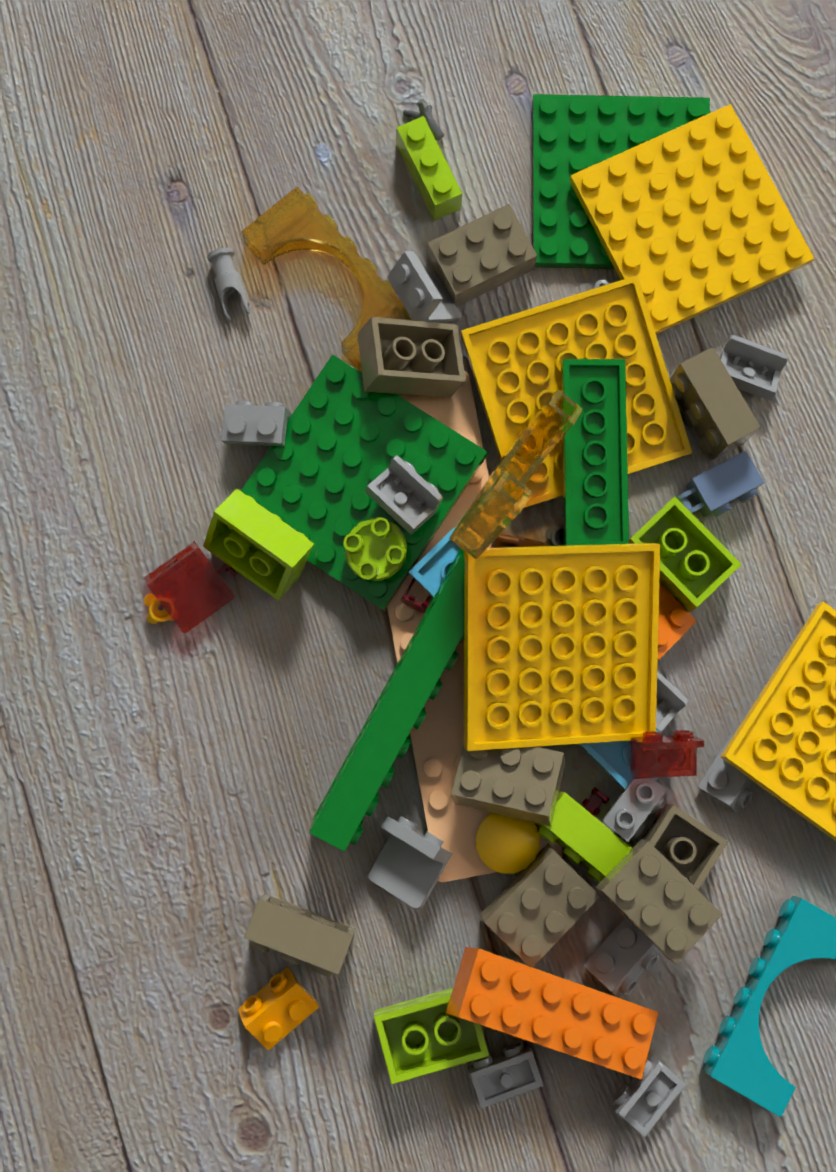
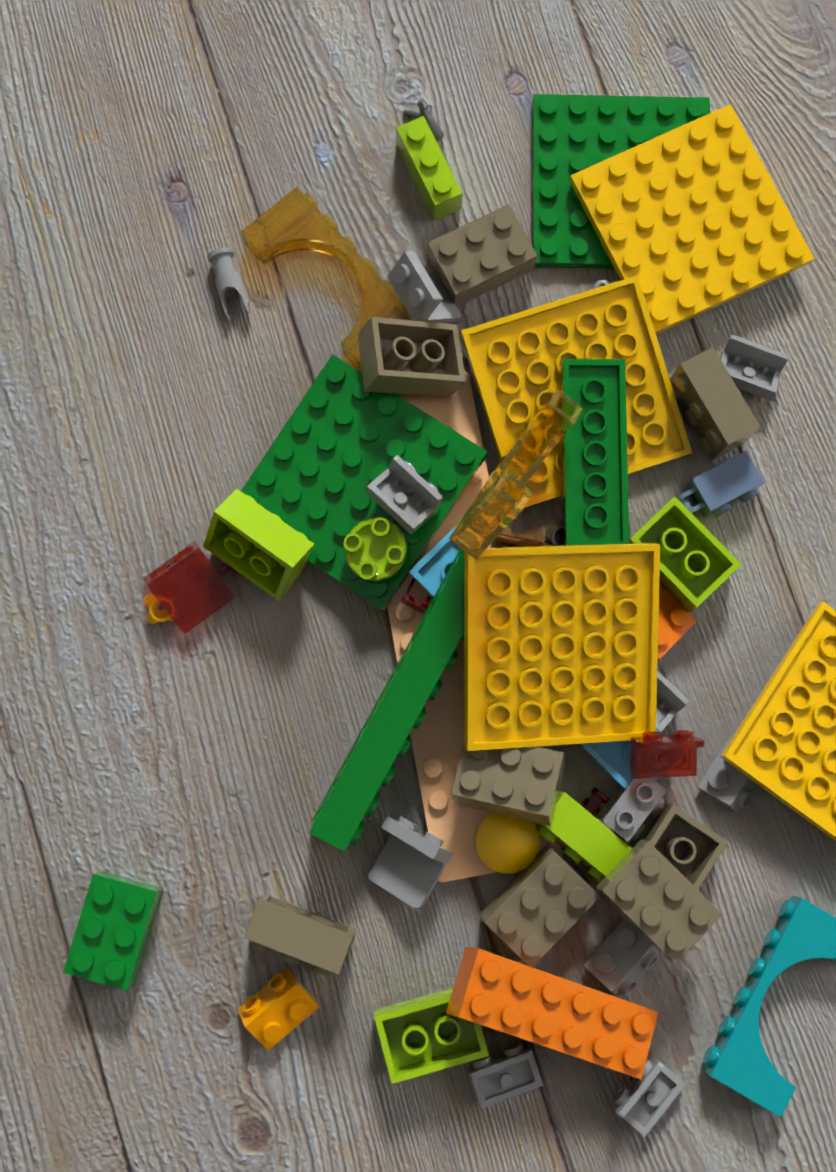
light grey bracket [221,401,292,446] -> none
none -> green brick [63,871,163,991]

